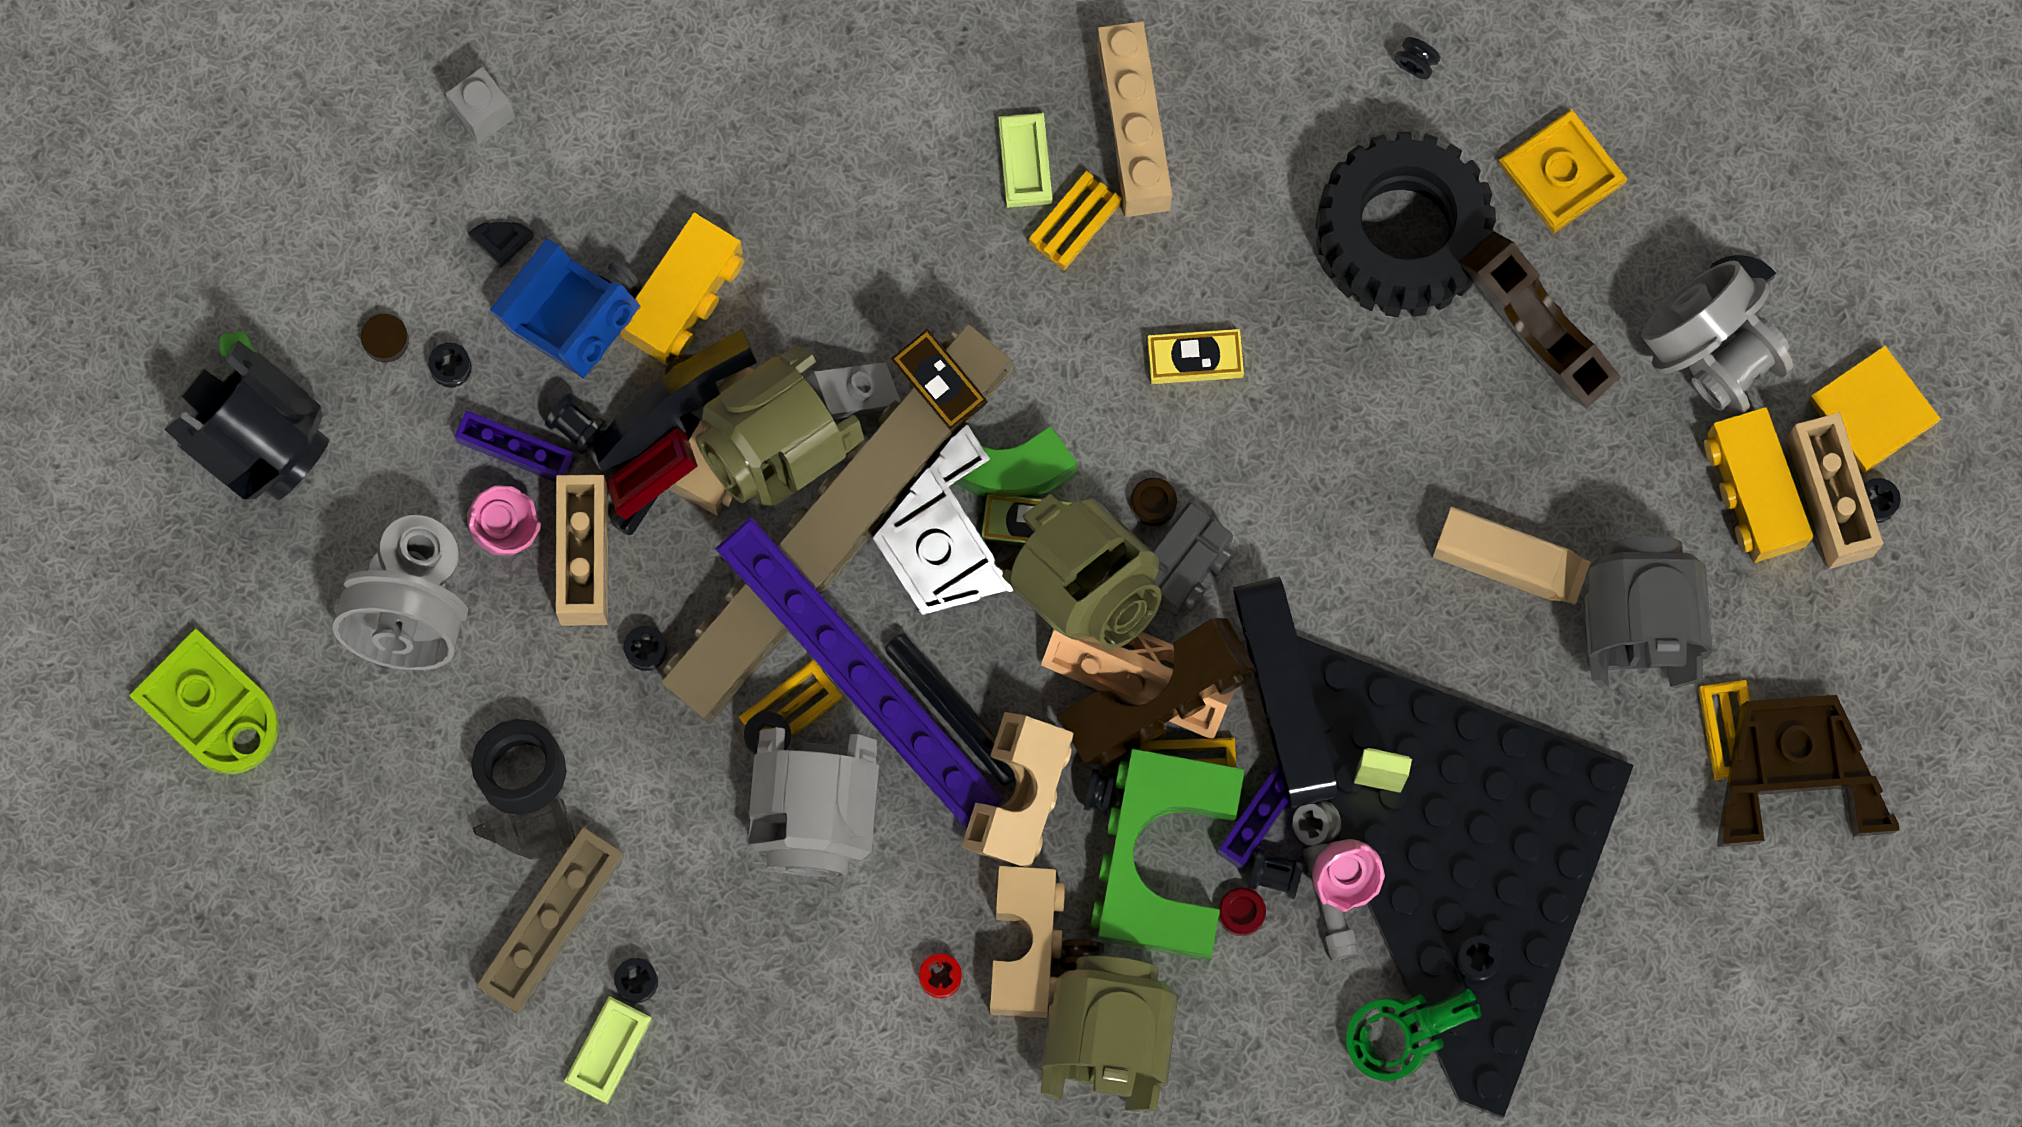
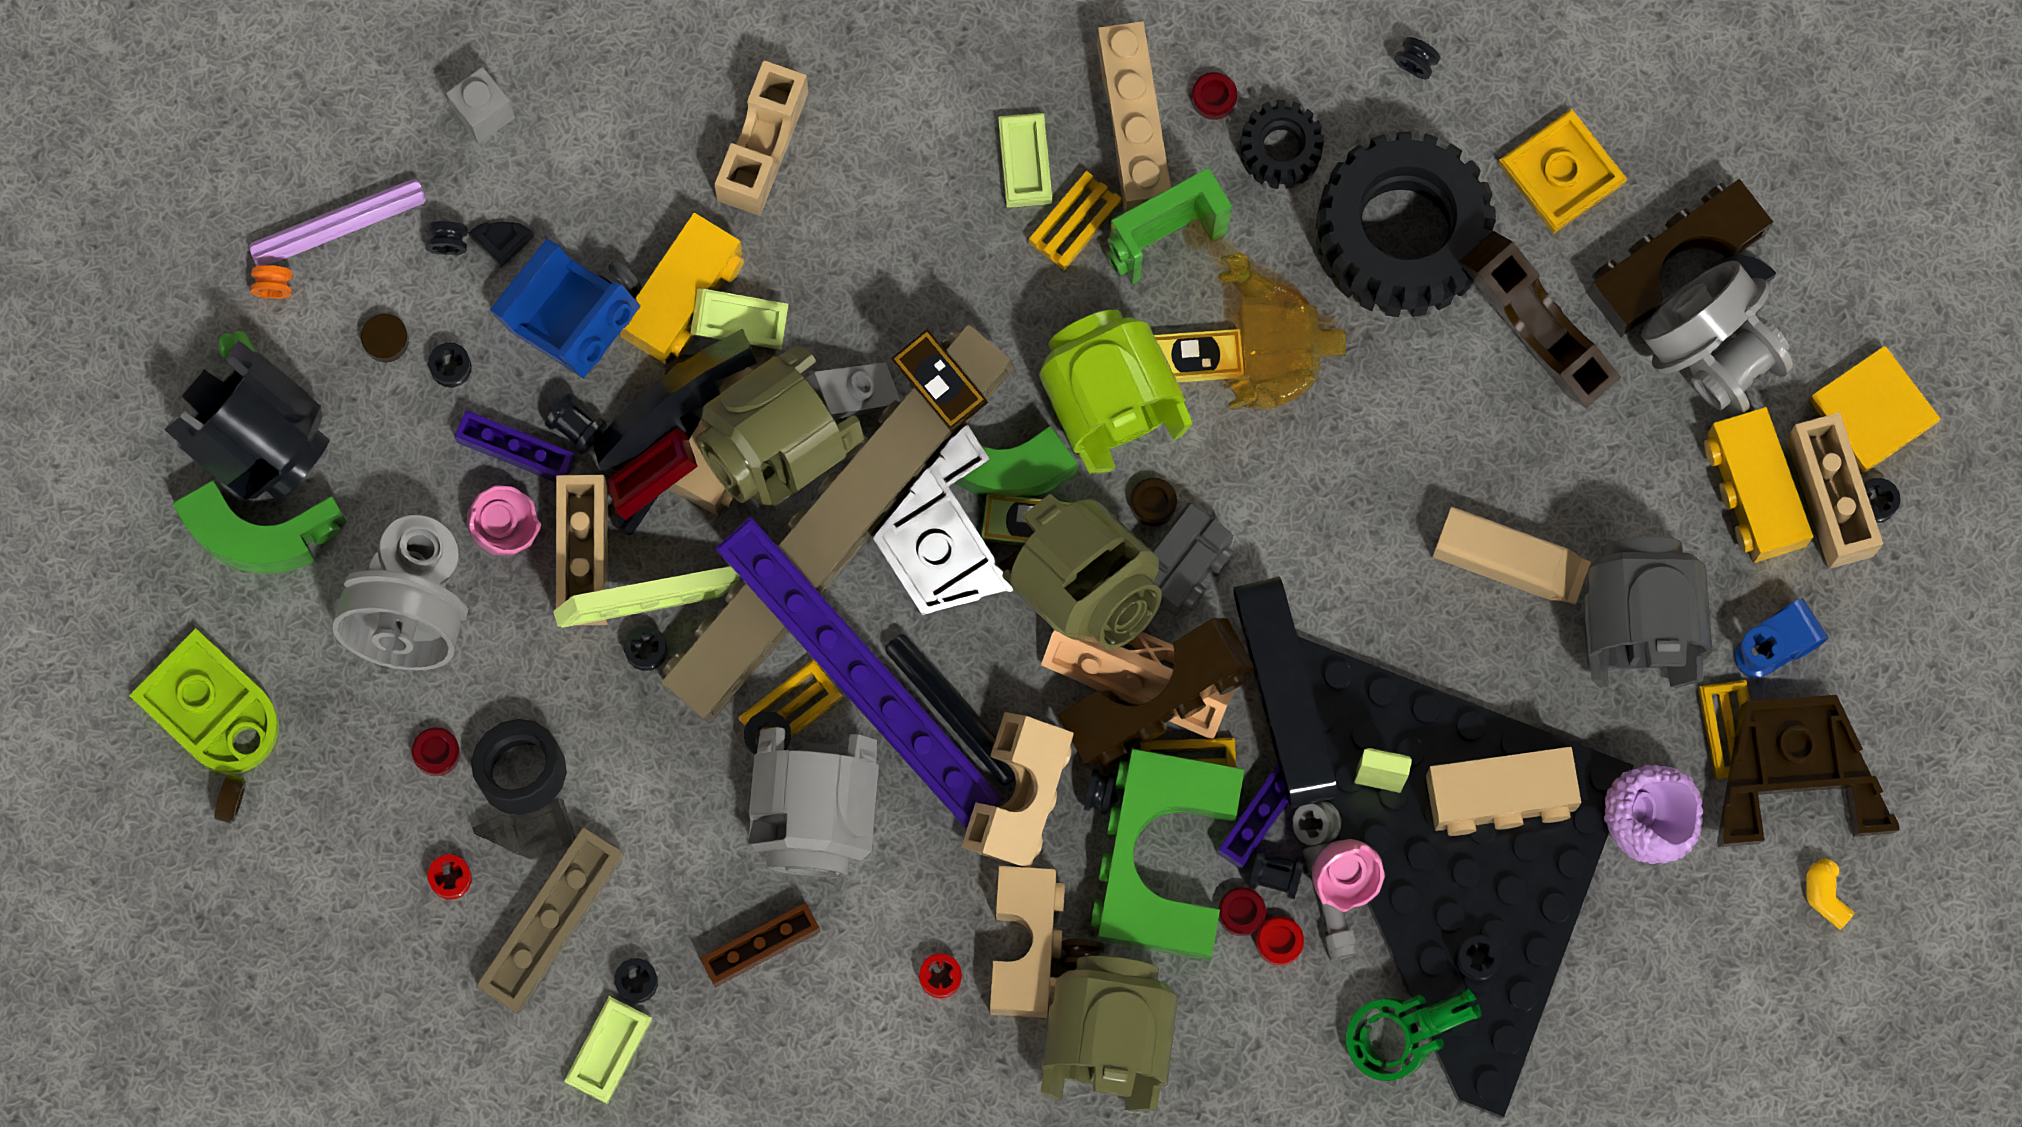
none -> bright green arch [172,480,347,574]
none -> dark brown tile [214,774,246,824]
none -> lavender axle [249,178,426,266]
none -> orange bush [250,265,293,299]
none -> dark red tile [412,727,460,776]
none -> black bush [425,221,468,255]
none -> red bush [427,854,472,900]
none -> yellowish green tile [553,566,740,628]
none -> yellowish green tile [690,288,788,350]
none -> reddish brown piece [700,902,820,988]
none -> tan arch [715,60,809,216]
none -> lime piece [1039,310,1193,474]
none -> bright green panel [1106,167,1232,285]
none -> dark red tile [1191,72,1238,120]
none -> clear yellow torso [1218,252,1346,411]
none -> black tyre [1240,100,1324,189]
none -> red tile [1256,917,1304,966]
none -> tan brick [1426,747,1581,836]
none -> dark brown arch [1588,179,1774,337]
none -> lavender hair [1604,765,1703,864]
none -> blue piece [1734,598,1829,678]
none -> yellow arm [1806,858,1855,930]

